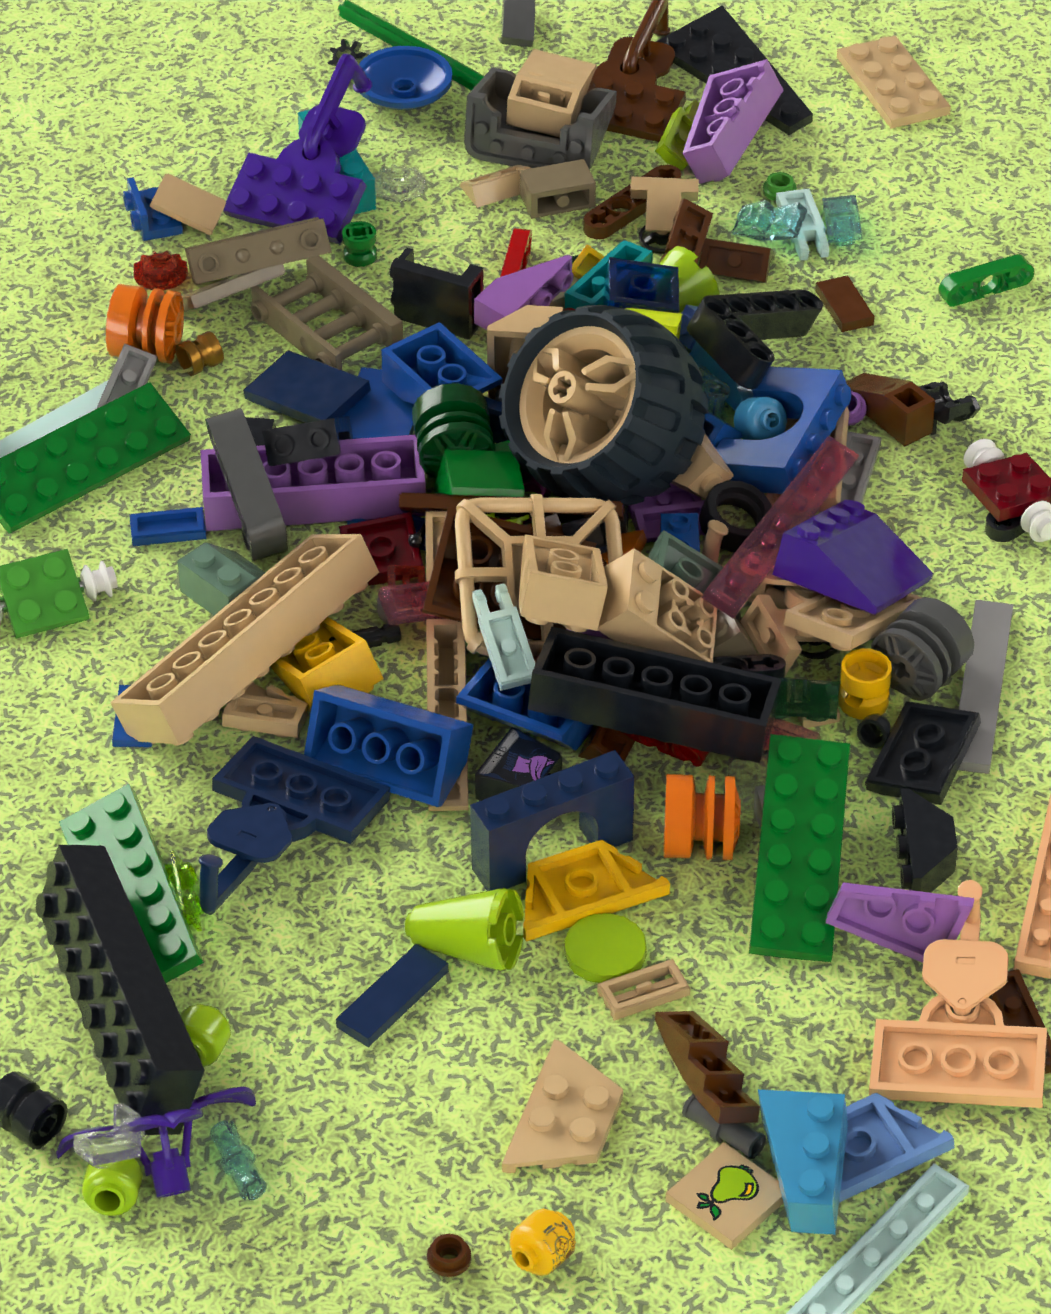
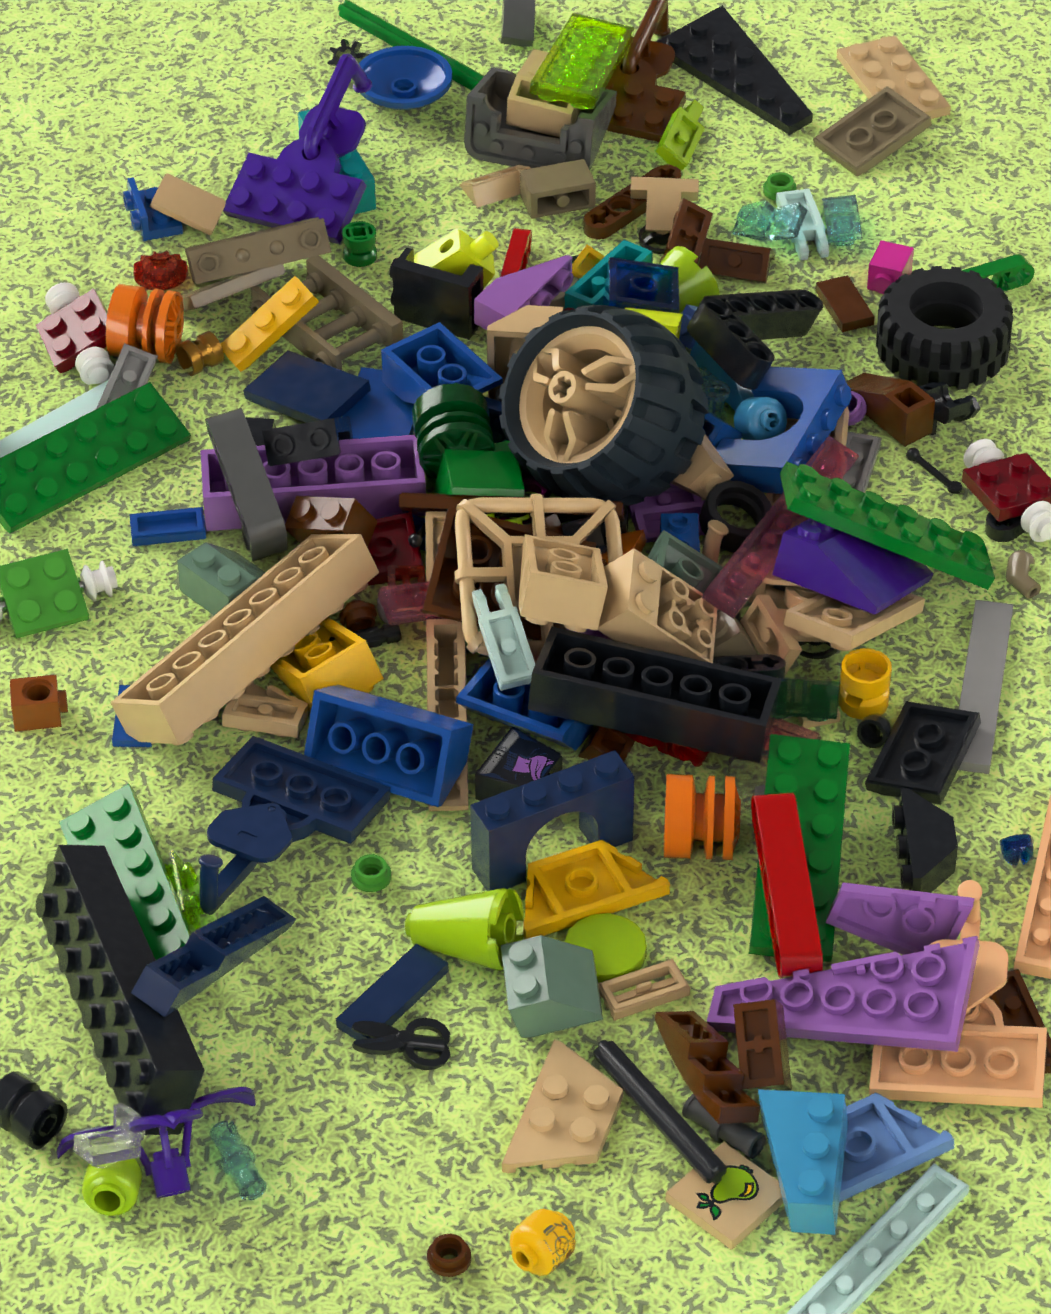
lime head [180,1004,231,1067] -> none
clear gear [373,163,426,202] -> none
medium lavender wedge [683,59,783,184] -> none
dark grey wheel [871,597,974,701] -> none
none -> dark orange brick [10,674,68,732]
none -> plate [36,283,114,385]
none -> dark blue slope [131,896,296,1017]
none -> yellow plate [221,276,319,372]
none -> reddish brown brick [285,496,378,548]
none -> reddish brown plate [339,600,377,631]
none -> bright green plate [351,854,391,892]
none -> black piece [351,1018,451,1070]
none -> neon yellow torso [414,230,499,288]
none -> sand green slope [501,935,603,1038]
none -> clear neon green plate [529,13,635,109]
none -> black axle [593,1040,727,1184]
none -> medium lavender wing [707,936,979,1052]
none -> reddish brown hinge [733,999,792,1093]
none -> red beam [751,792,823,978]
none -> green plate [780,461,995,590]
none -> dark tan tile [813,86,932,176]
none -> dark pink brick [867,240,914,294]
none -> black tyre [876,266,1013,390]
none -> black hinge [906,448,962,494]
none -> clear blue hinge [999,834,1034,866]
none -> dark tan arm [1006,550,1041,599]

